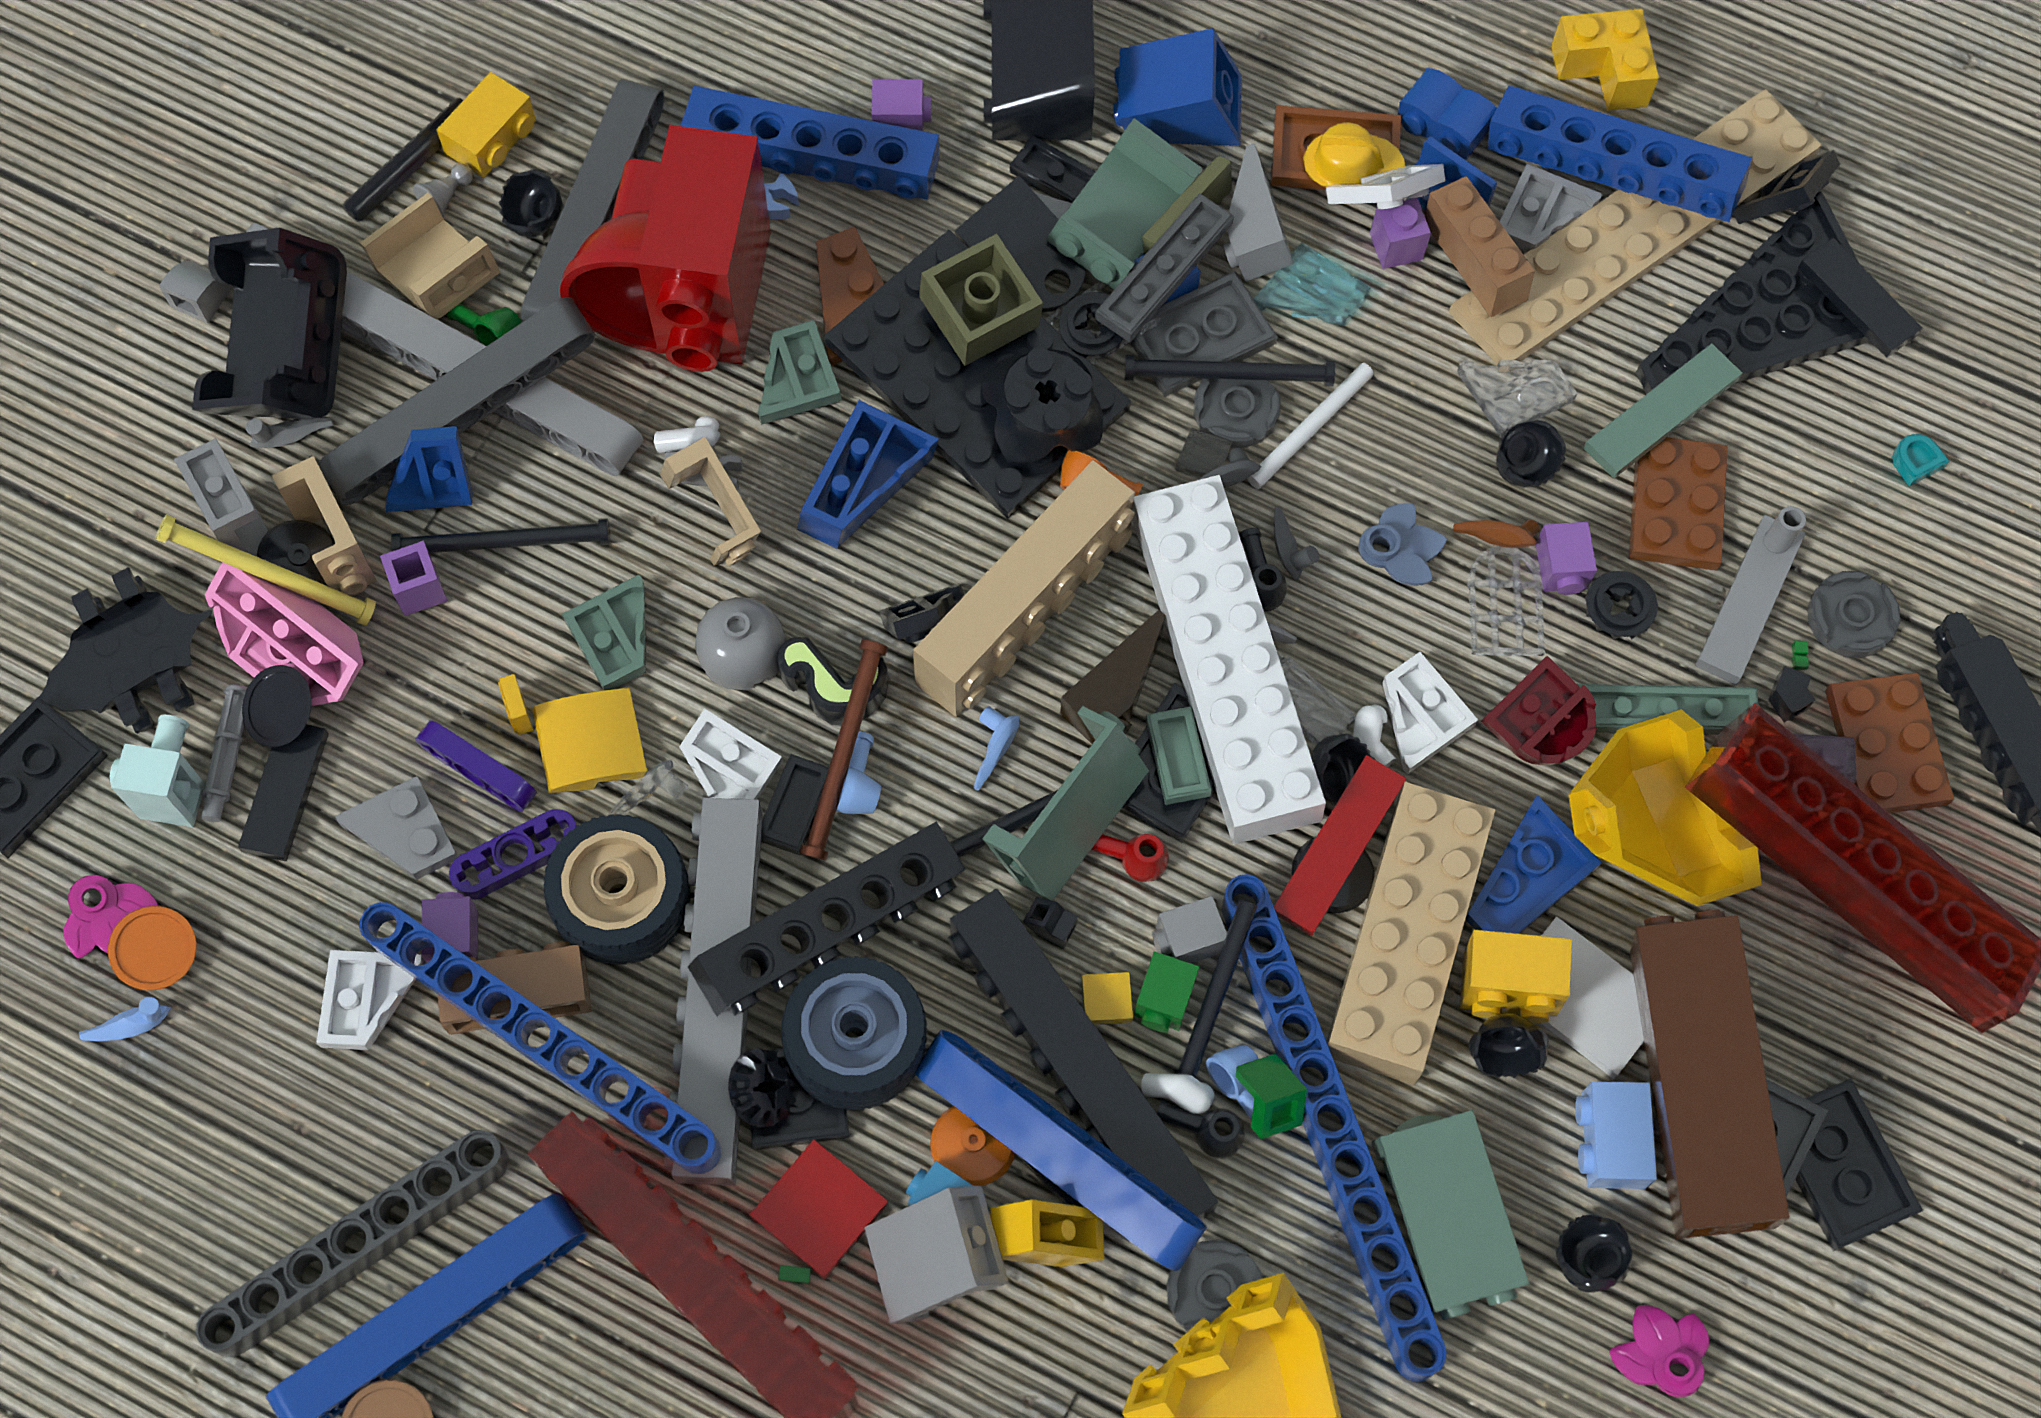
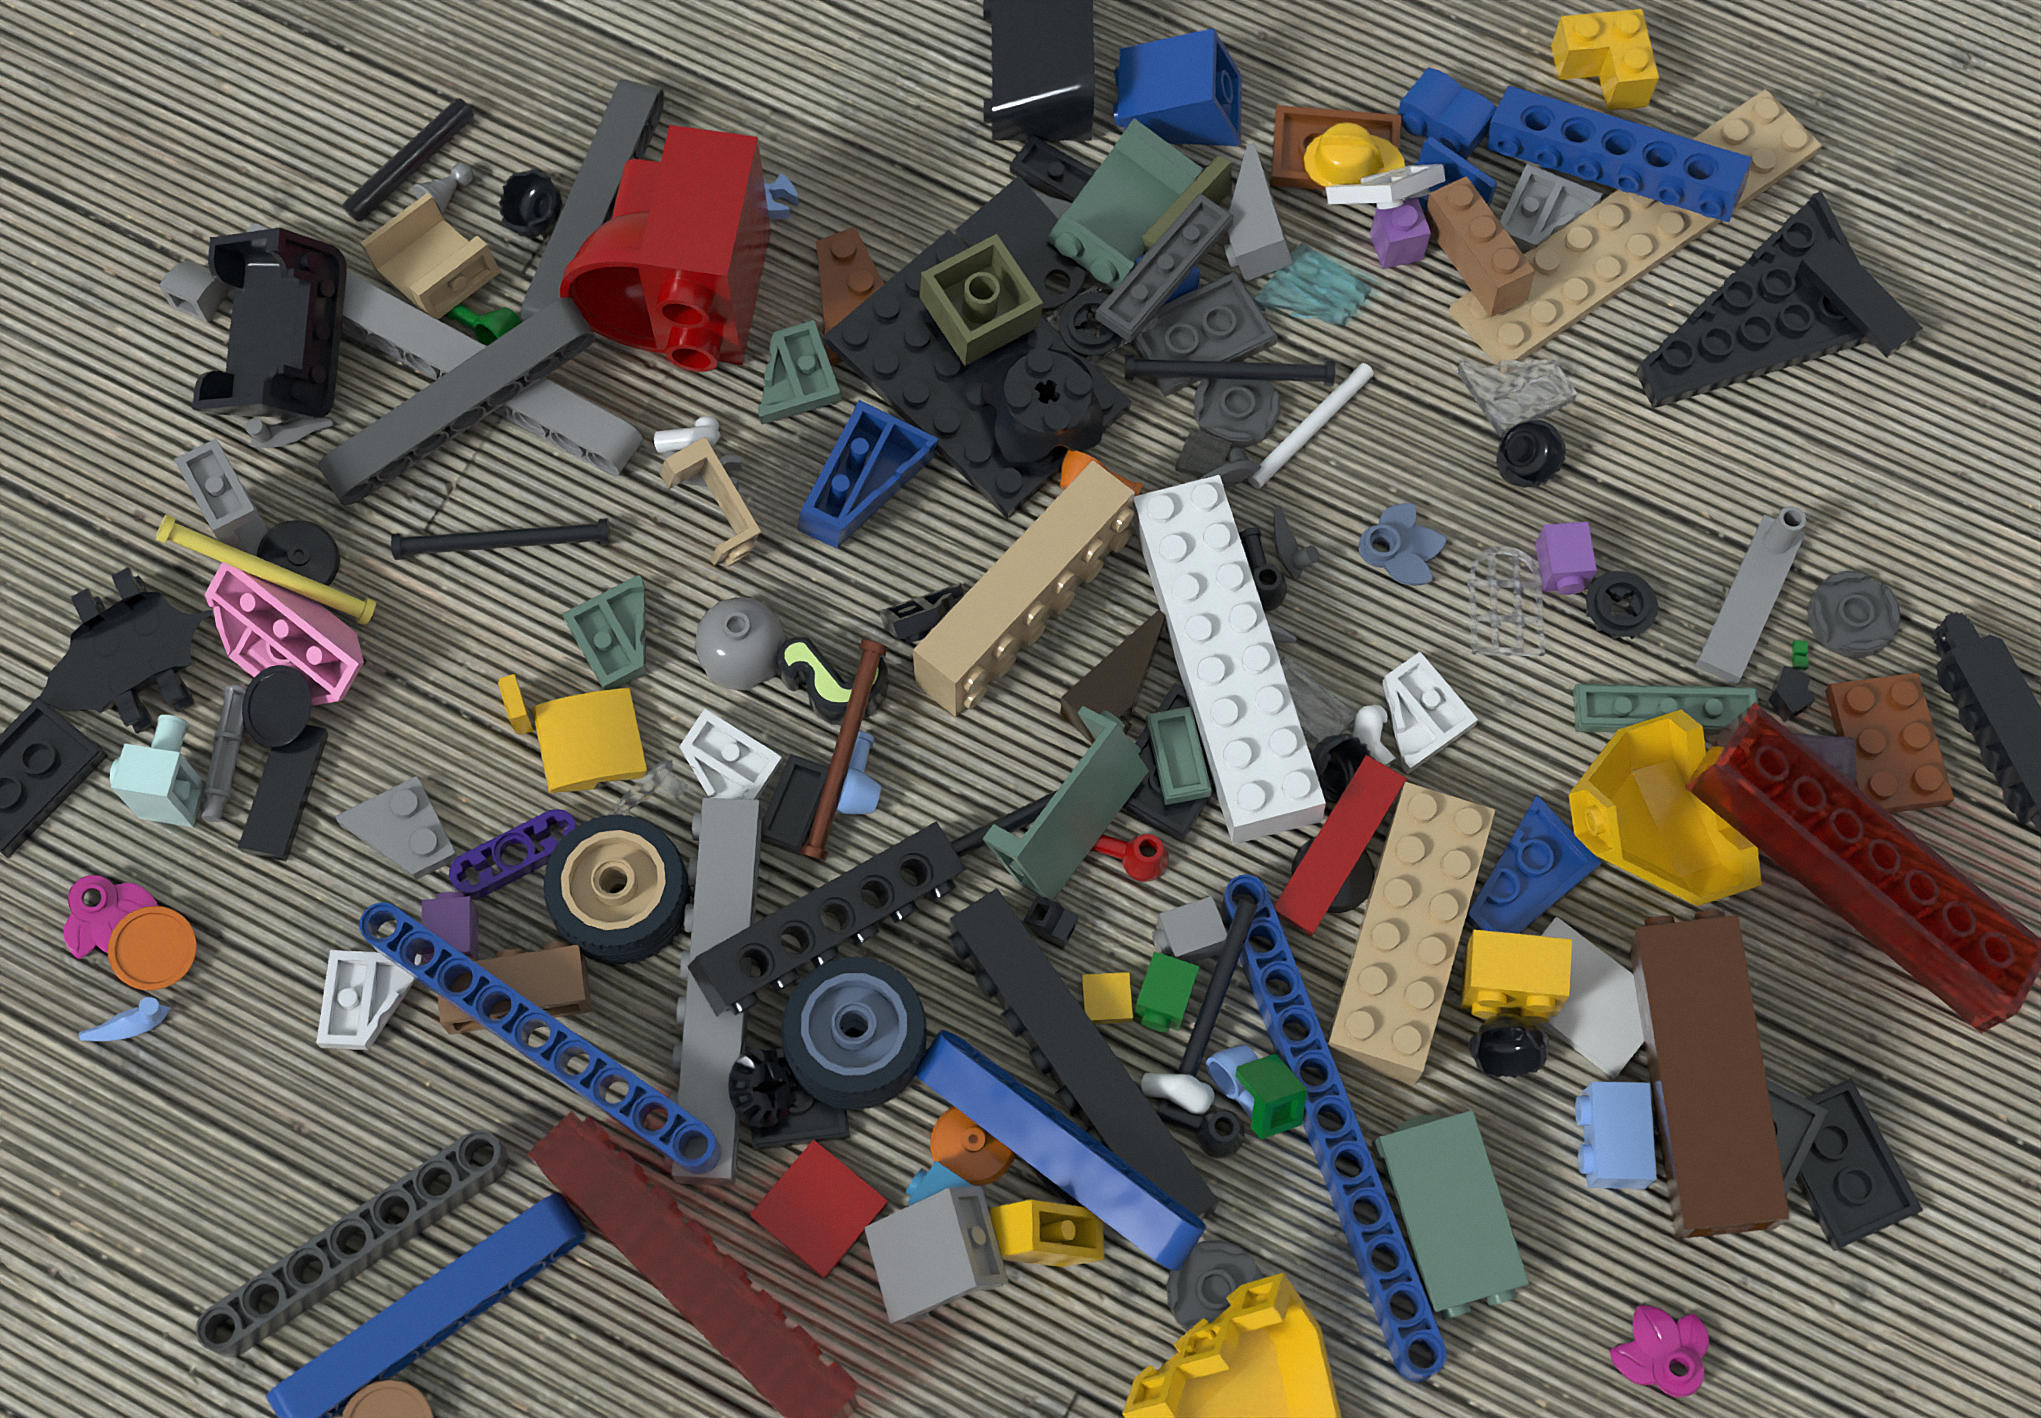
tan panel [272,456,377,596] -> none
medium lavender brick [380,540,448,616] -> none
blue wing [385,426,473,512] -> none
dark purple beam [415,720,537,812] -> none
yellow brick [437,72,536,178] -> none
blue brick [681,85,940,200] -> none
green piece [778,1265,811,1284] -> none
medium lavender brick [872,79,931,131] -> none
light blue bar [973,706,1019,791] -> none
dark orange bar [1453,520,1540,548] -> none
dark red slope [1481,656,1597,765] -> none
black hair [1556,1215,1632,1293] -> none
sand green tile [1583,343,1743,479] -> none
dark orange plate [1629,437,1728,571] -> none
black wing [1733,150,1840,224] -> none
teal tile [1892,434,1950,487] -> none

